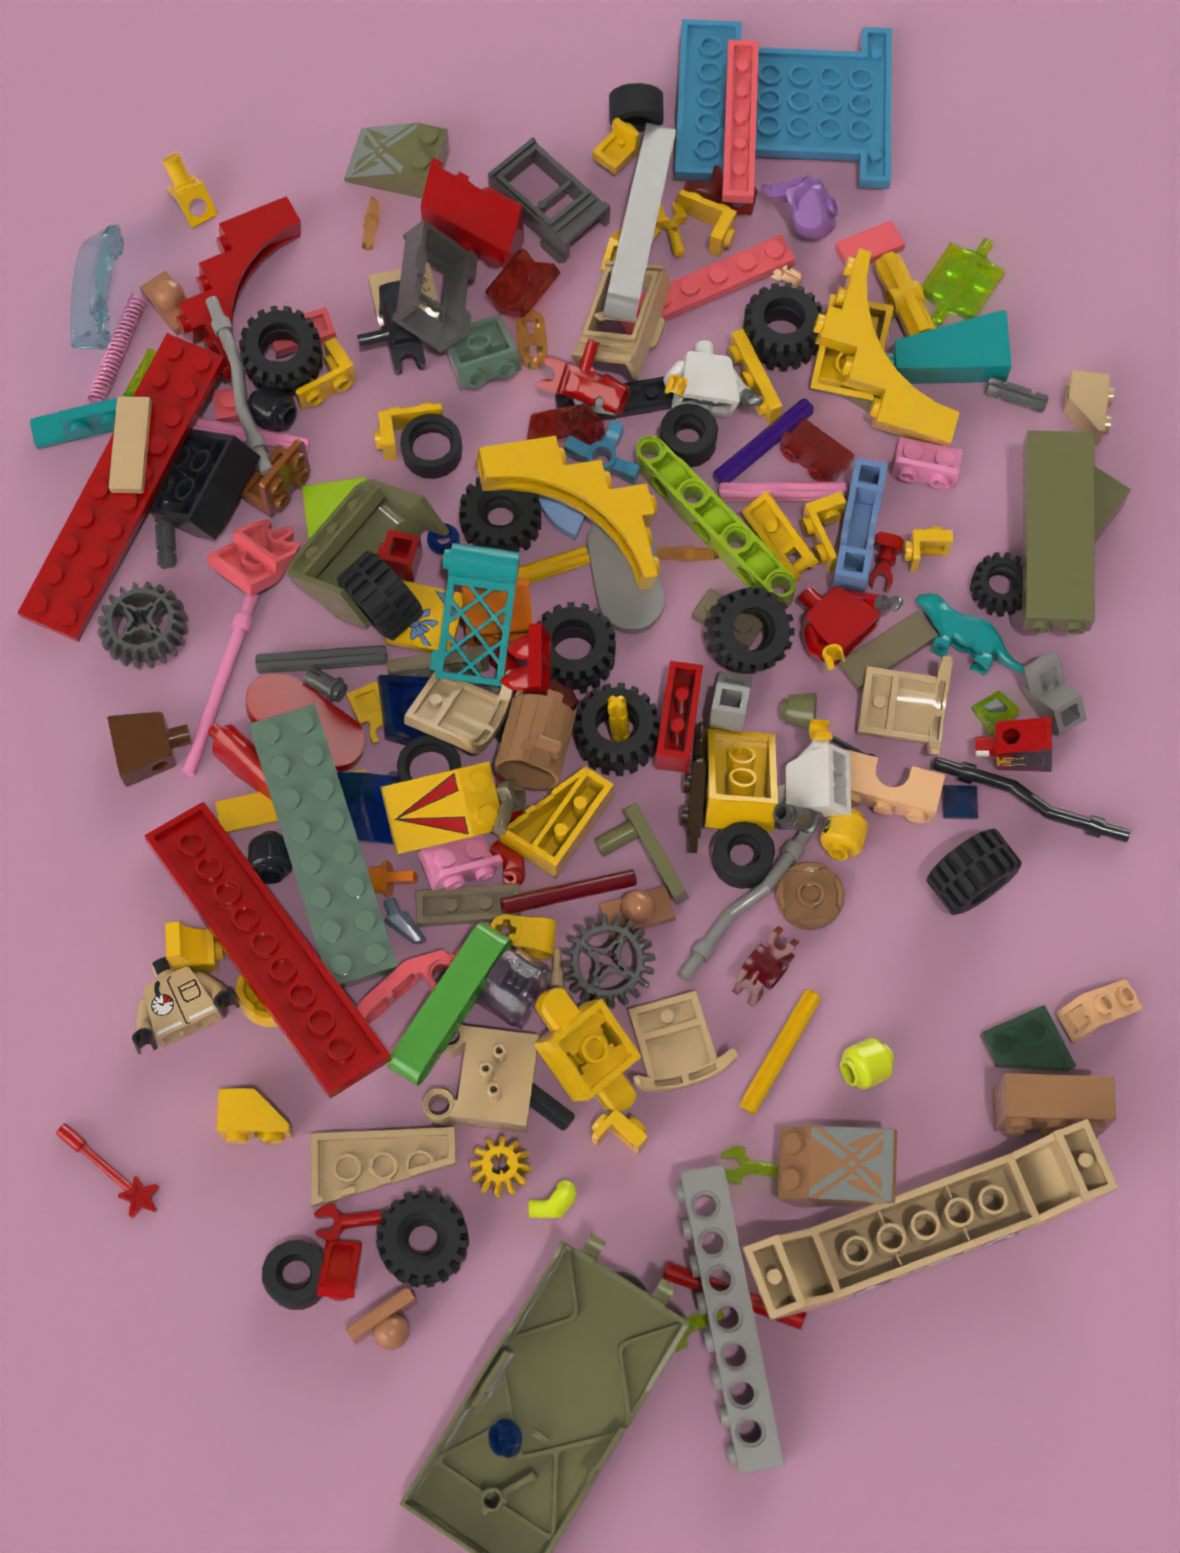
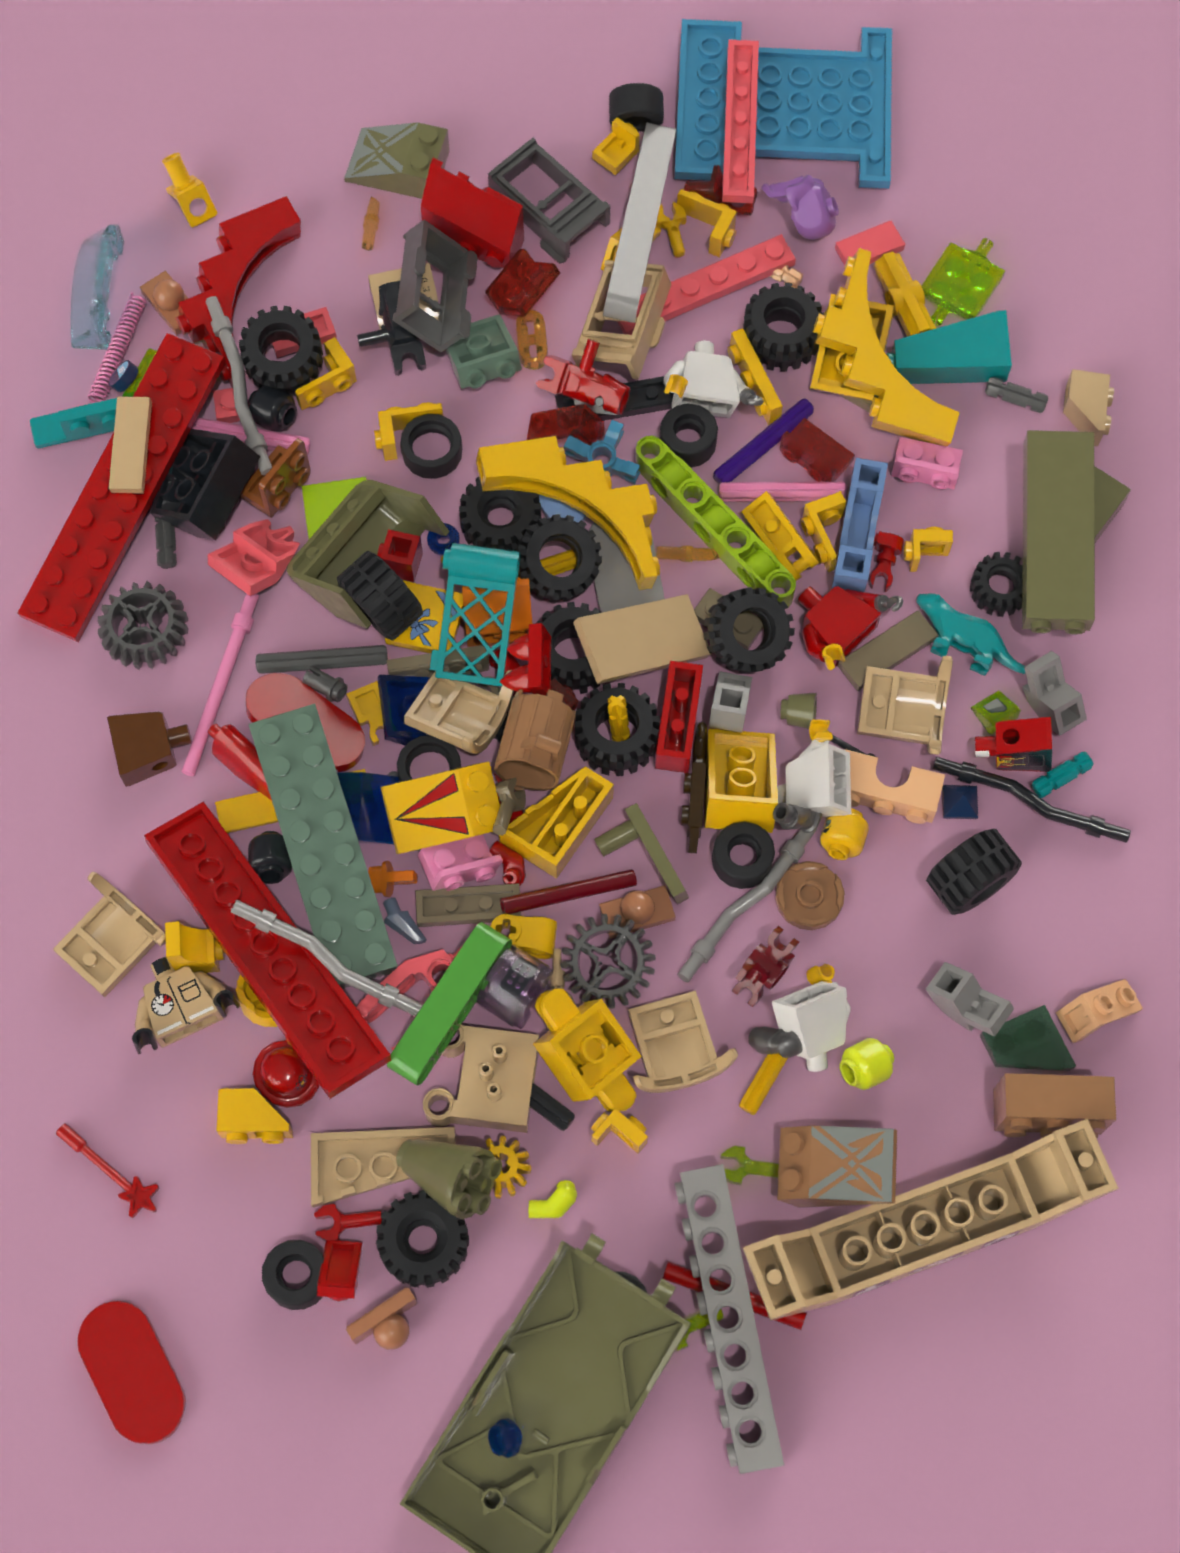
none -> tan piece [52,872,166,997]
none -> red tile [77,1301,186,1444]
none -> dark blue tile [109,360,138,392]
none -> light grey bar [231,900,423,1017]
none -> red hat [252,1040,319,1108]
none -> olive cone [396,1139,502,1220]
none -> black tyre [516,514,602,603]
none -> tan tile [573,594,712,684]
none -> white torso [748,964,851,1072]
none -> light grey brick [926,962,1014,1036]
none -> teal axle [1031,752,1094,798]

